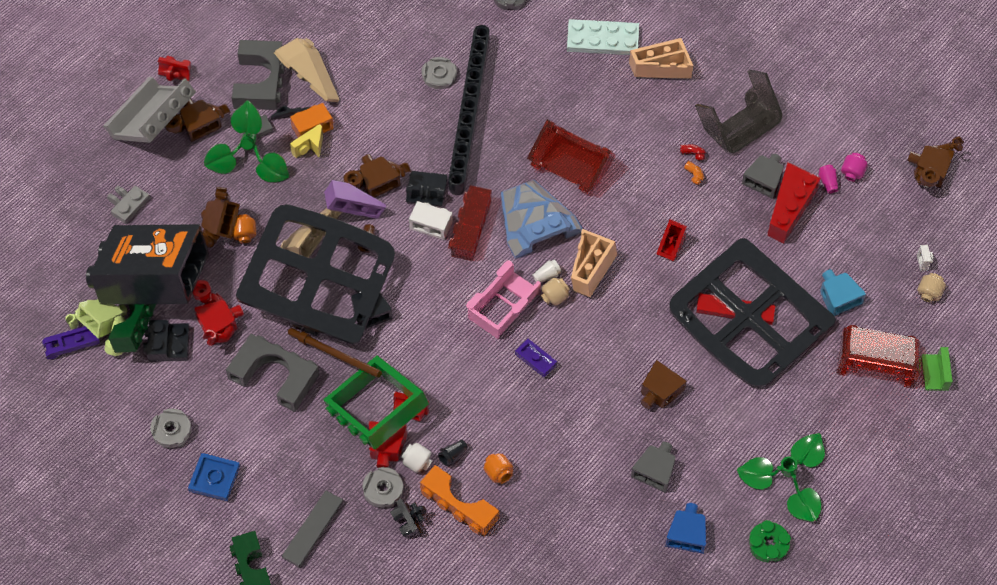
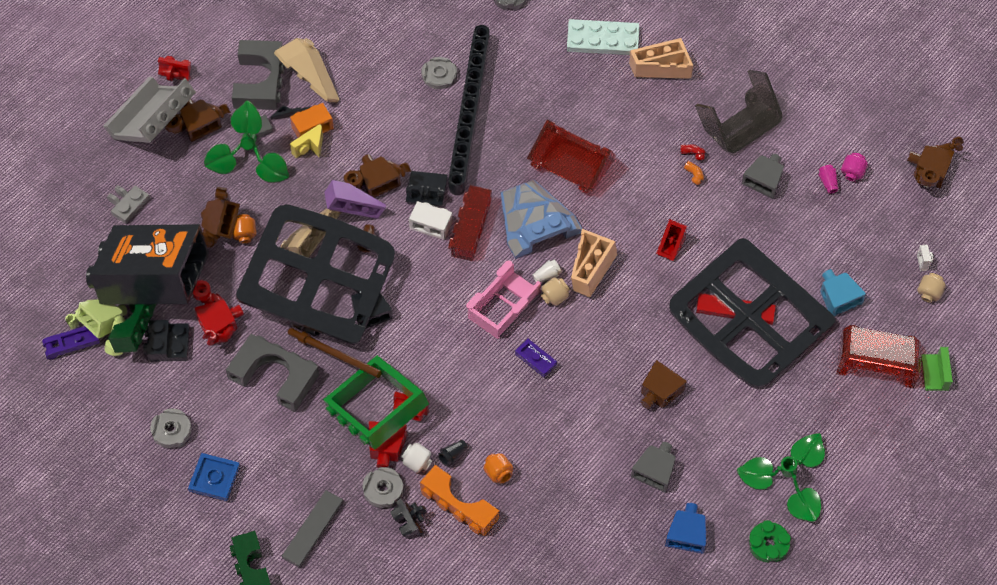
red wedge [767,162,821,244] -> none

